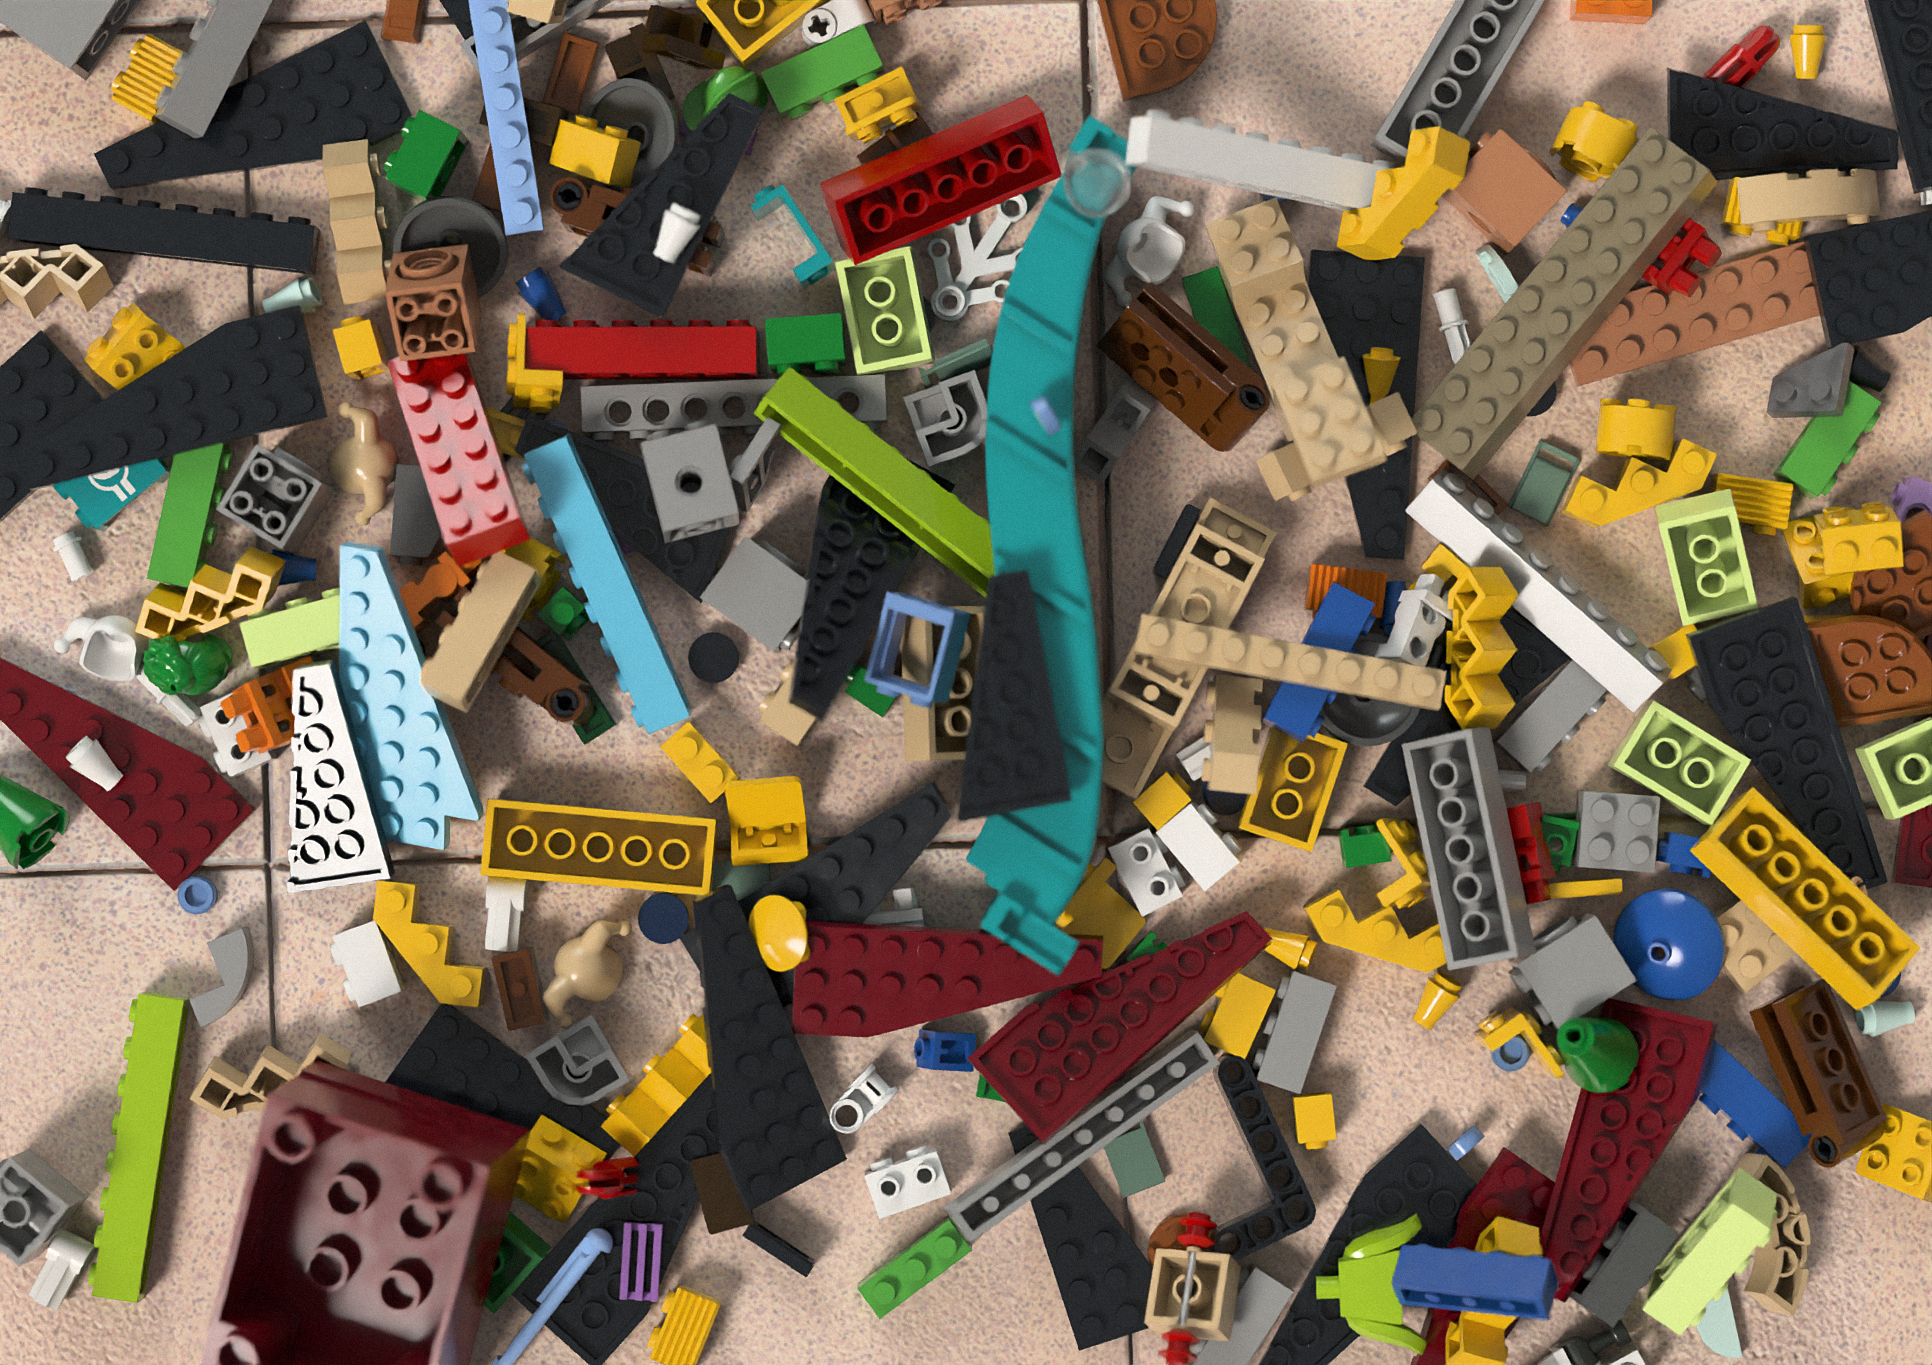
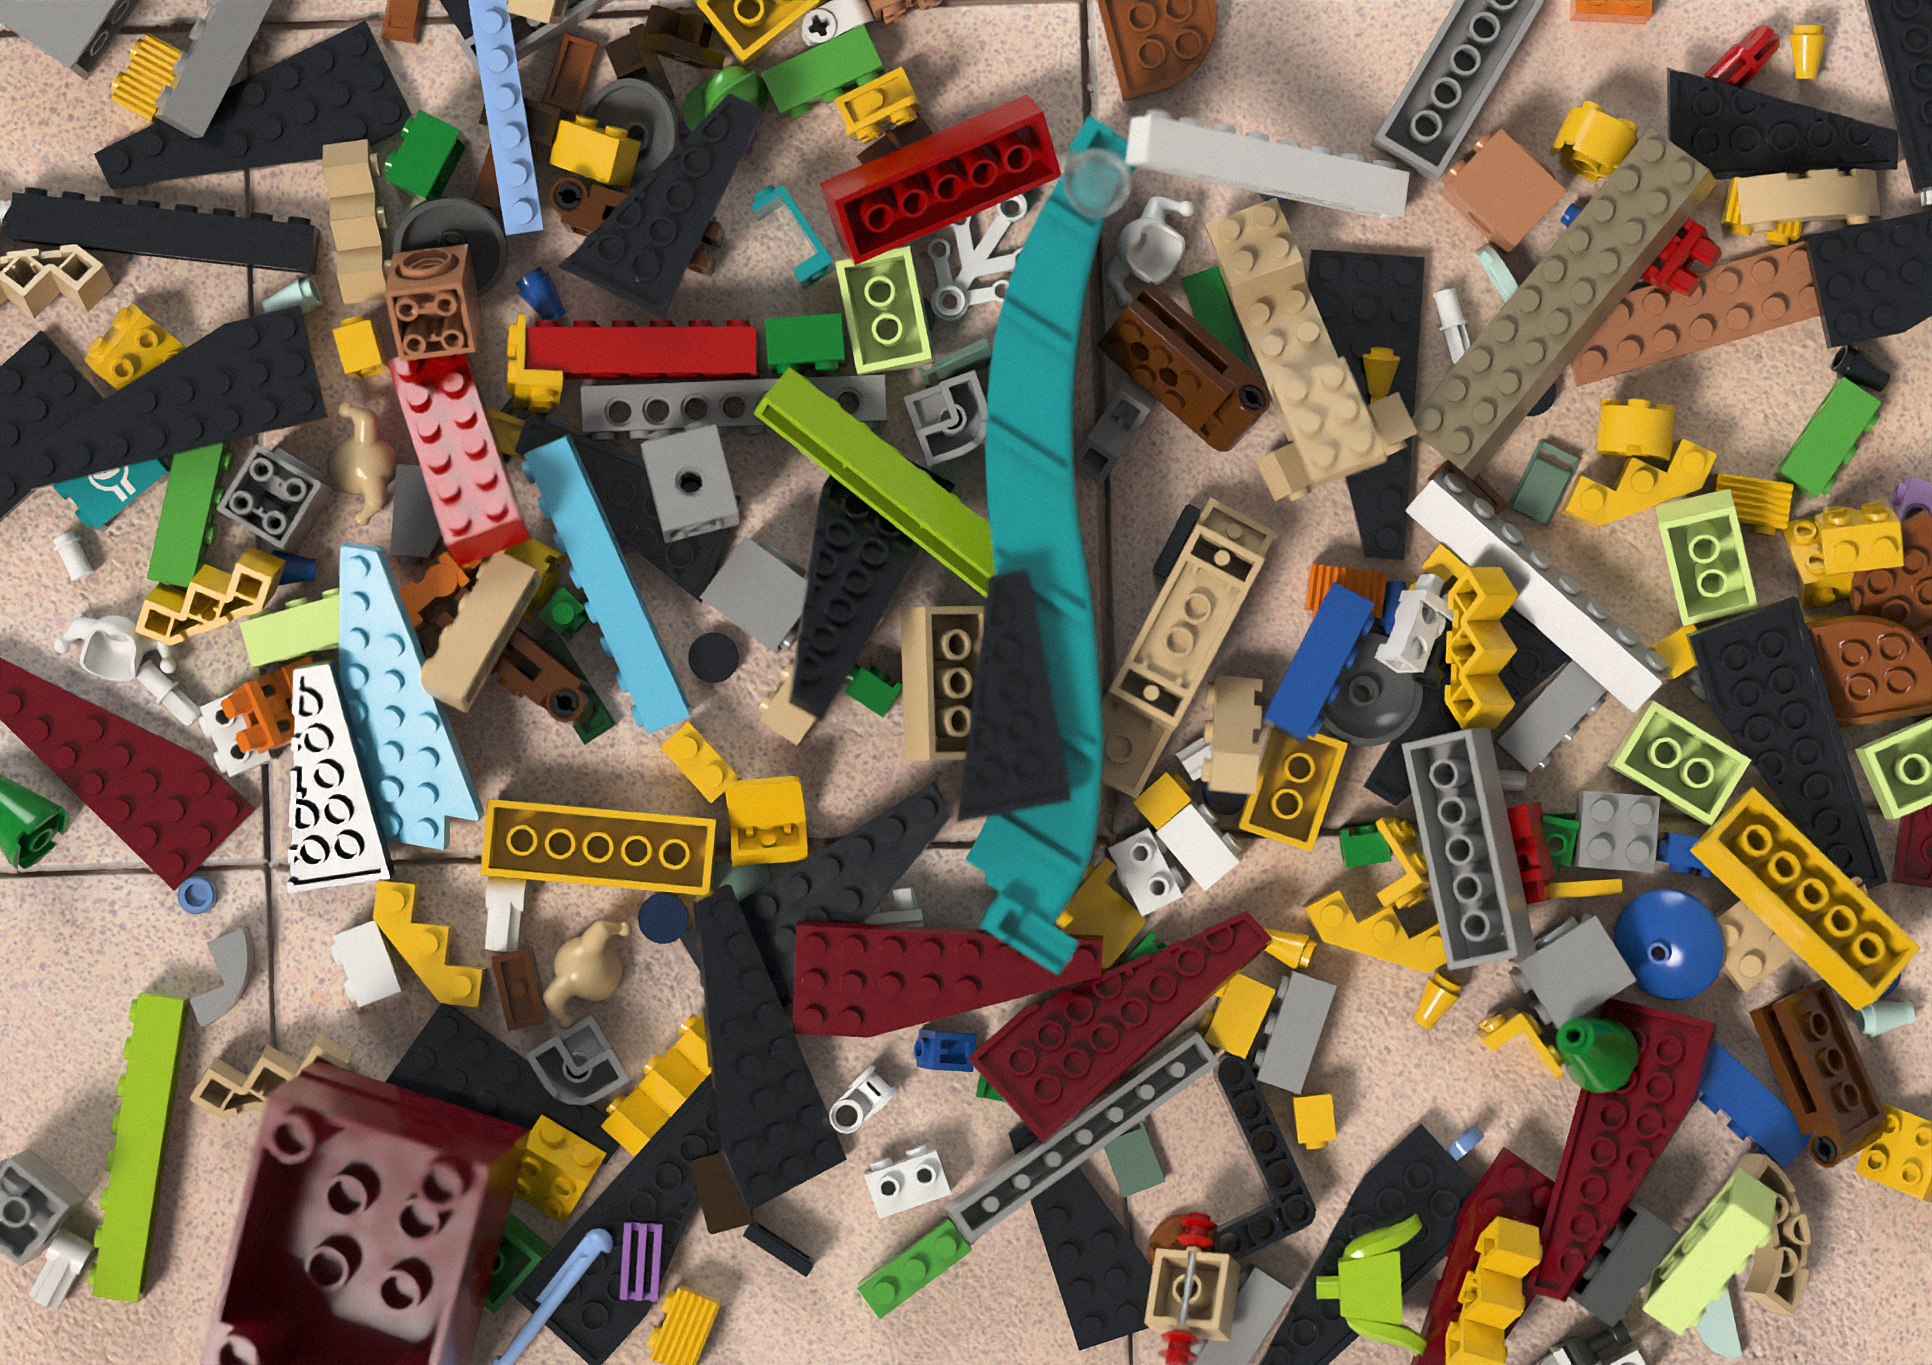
white cone [65,736,123,791] -> none
green hair [143,634,232,696] -> none
red arm [575,1157,639,1199] -> none
white cone [653,203,701,263] -> none
light grey wing [728,417,781,513] -> none
yellow dish [748,895,810,971] -> none
medium blue window [864,592,971,708] -> none
medium blue tile [1029,396,1062,437] -> none
tan plate [1134,614,1446,711] -> none
yellow brick [1336,127,1470,261] -> none
blue brick [1391,1244,1558,1320] -> none
medium blue tile [1490,1035,1530,1071] -> none
flat silver wing [1767,343,1854,418] -> none

